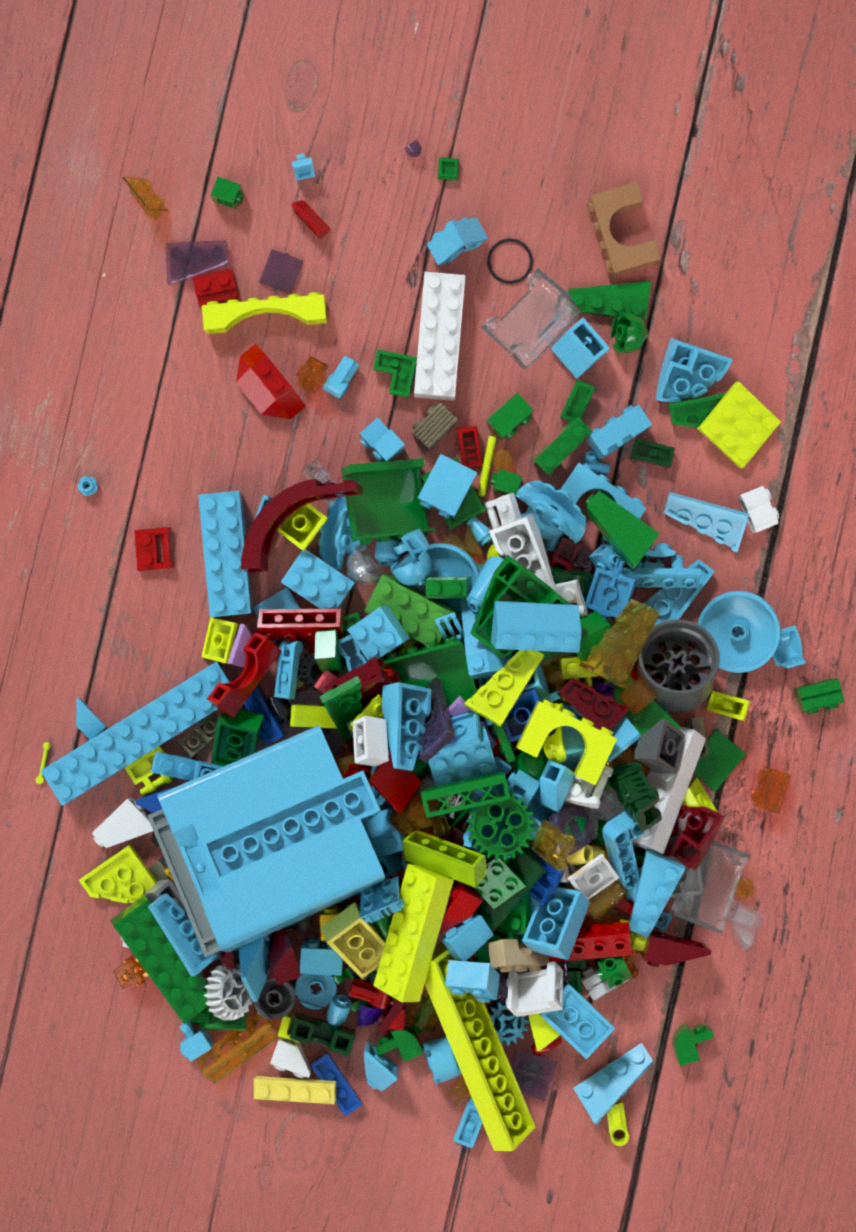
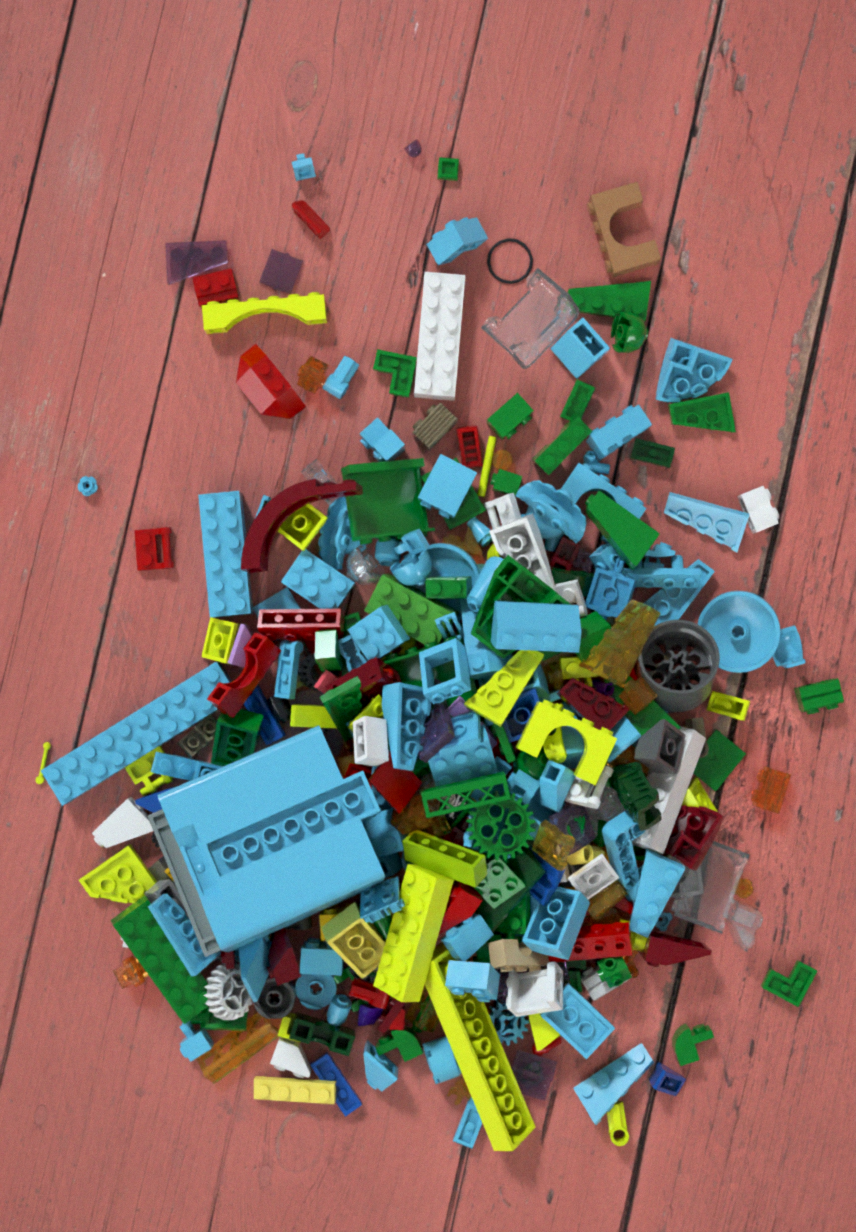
medium azure slope [76,697,106,740] -> none
clear yellow hinge [123,177,168,219] -> none
green brick [211,176,244,209] -> none
neon yellow plate [697,382,781,468] -> none
none -> medium azure window [419,638,471,704]
none -> blue slope [648,1062,686,1096]
none -> green plate [761,960,817,1007]

